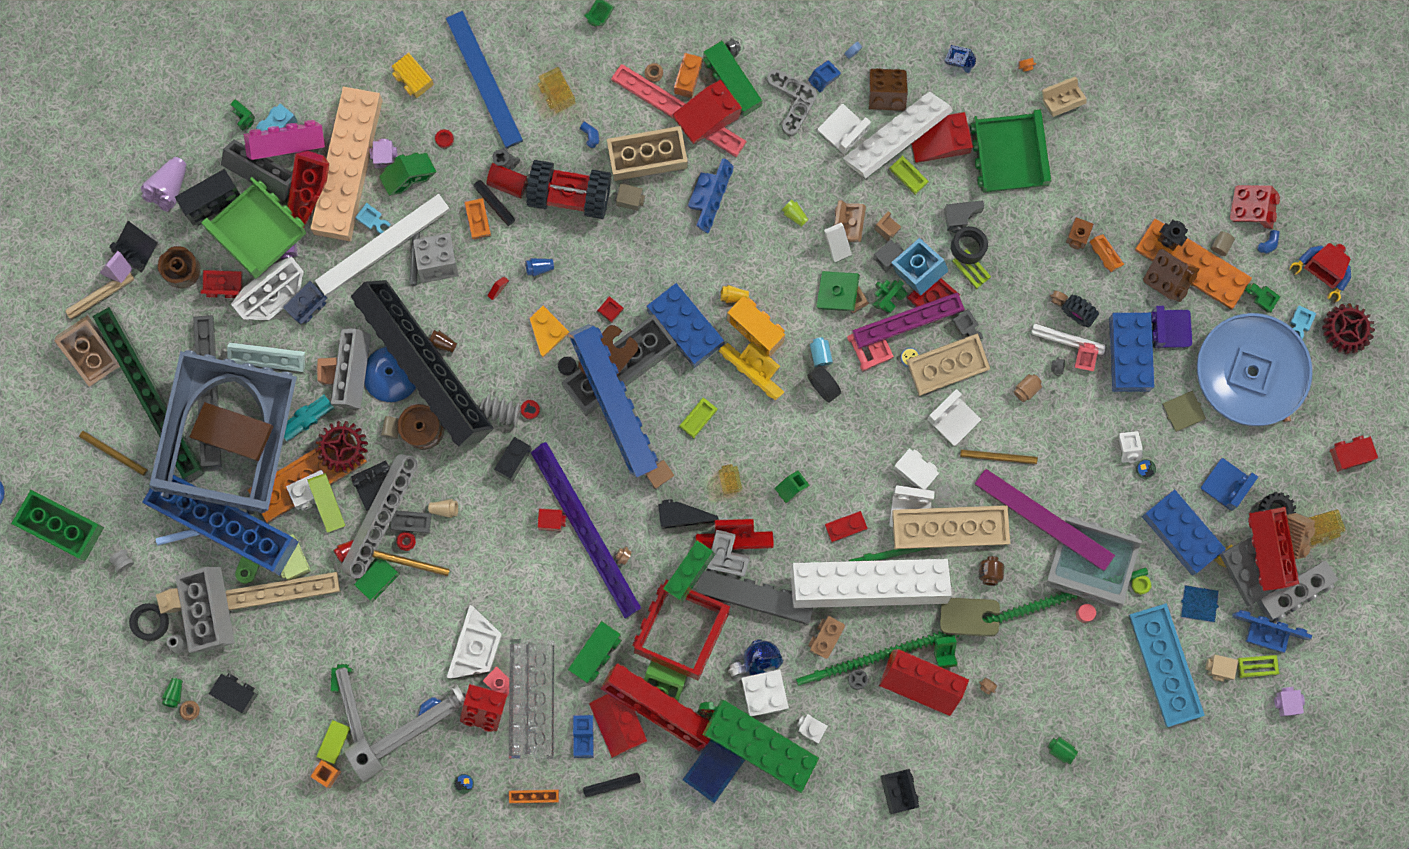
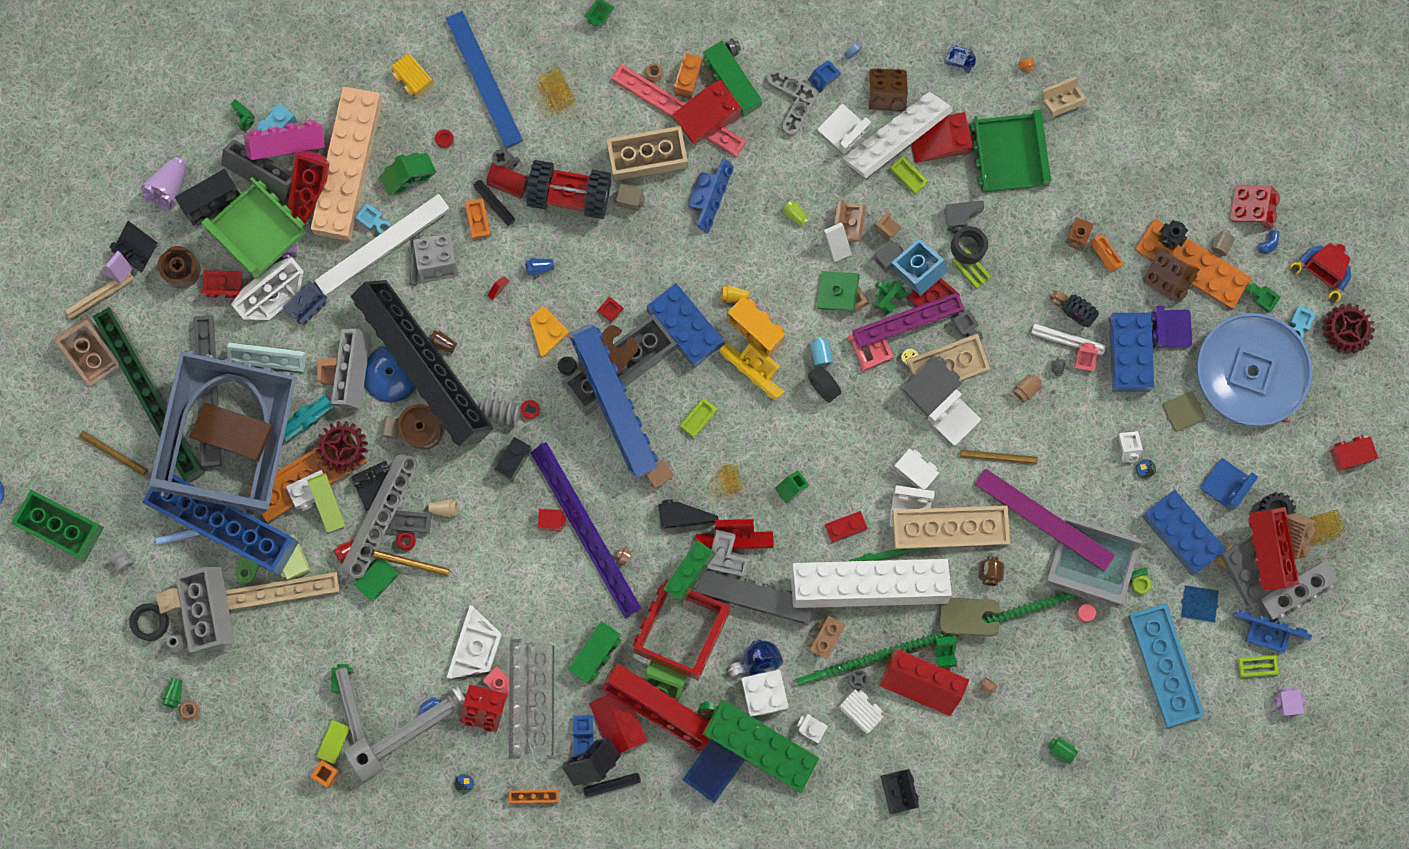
black brick [209,673,258,715] -> none
lavender brick [370,139,398,168] -> none
blue arm [580,121,600,148] -> none
tan brick [1206,655,1238,682] -> none
none -> black brick [562,737,621,786]
none -> white brick [838,690,883,735]
none -> dark grey brick [900,356,962,416]

